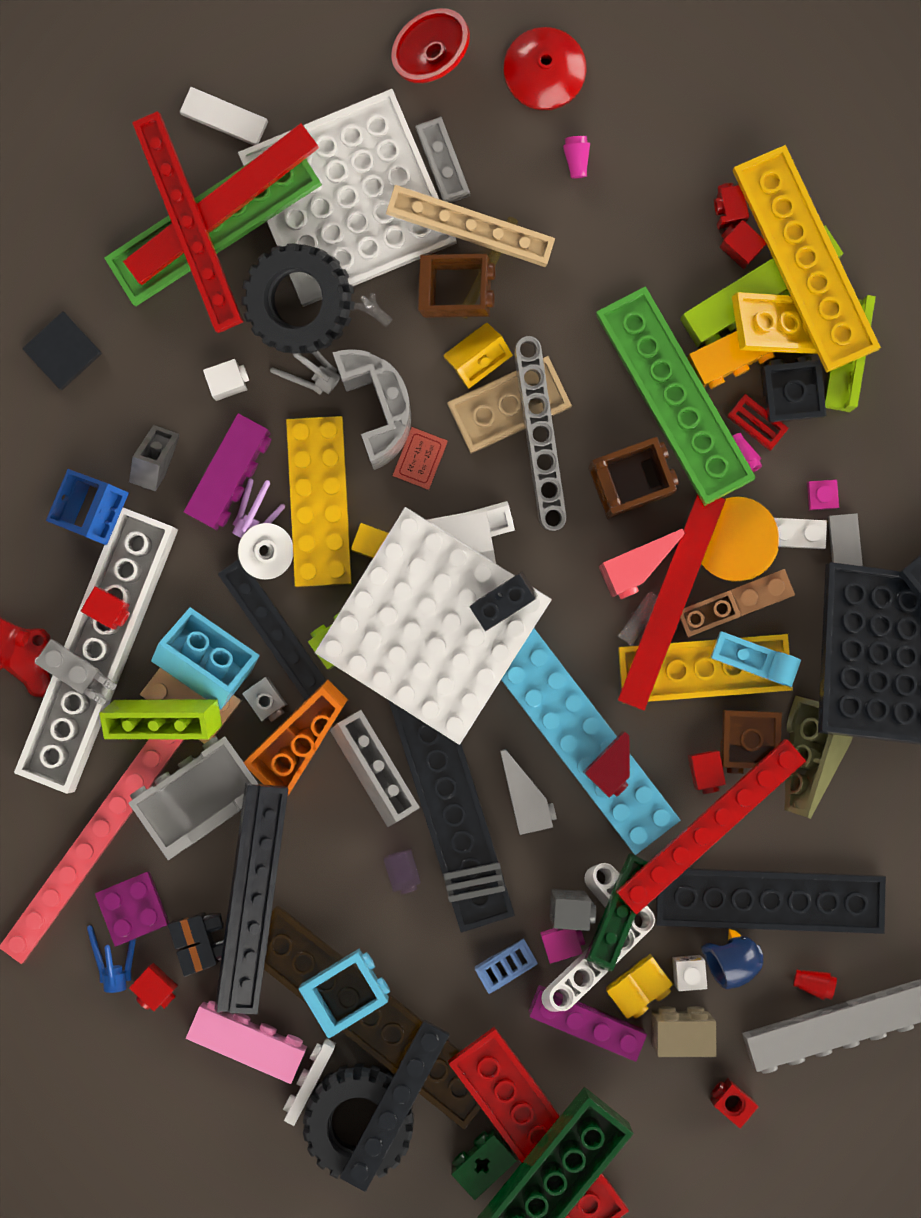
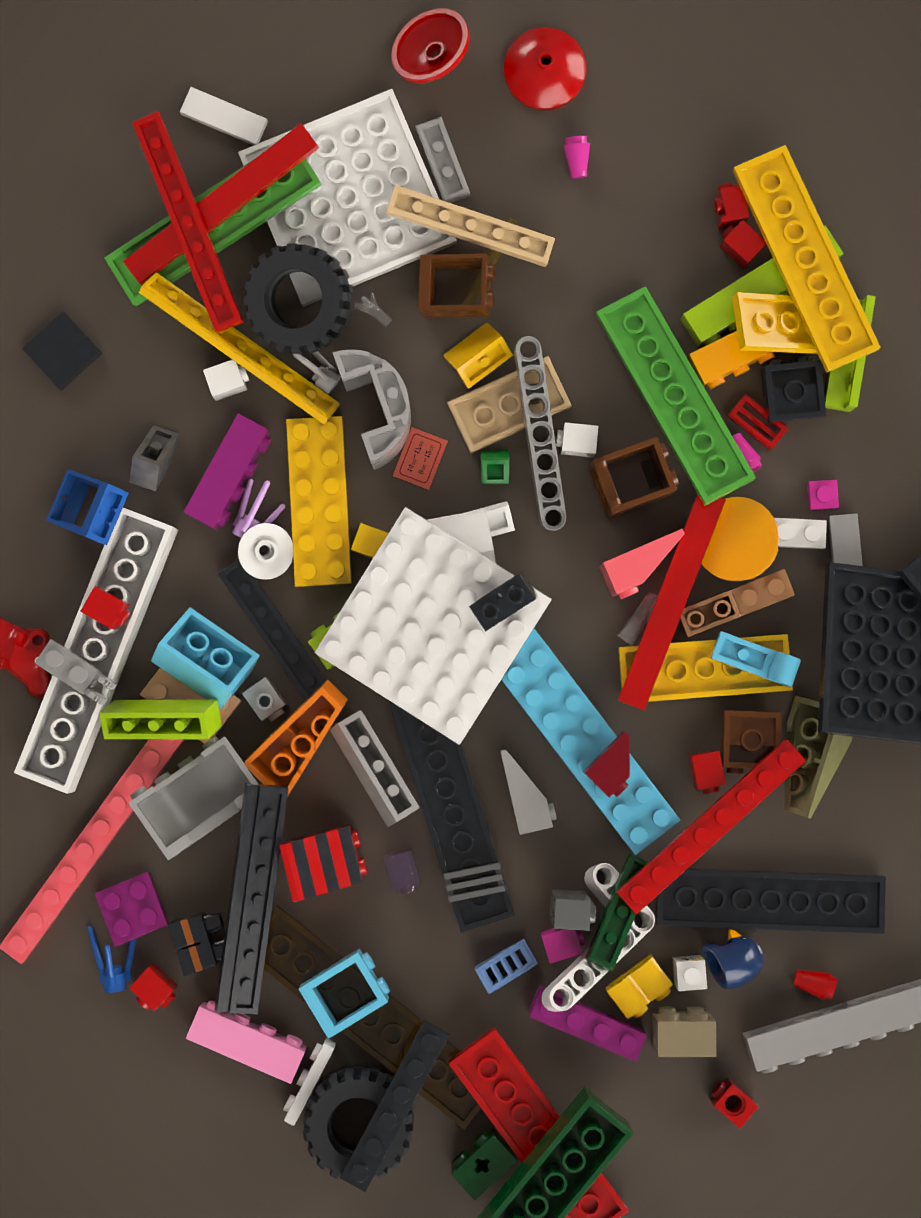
none -> yellow tile [139,272,340,425]
none -> slope [279,824,368,902]
none -> green slope [481,450,509,484]
none -> white brick [556,423,598,458]

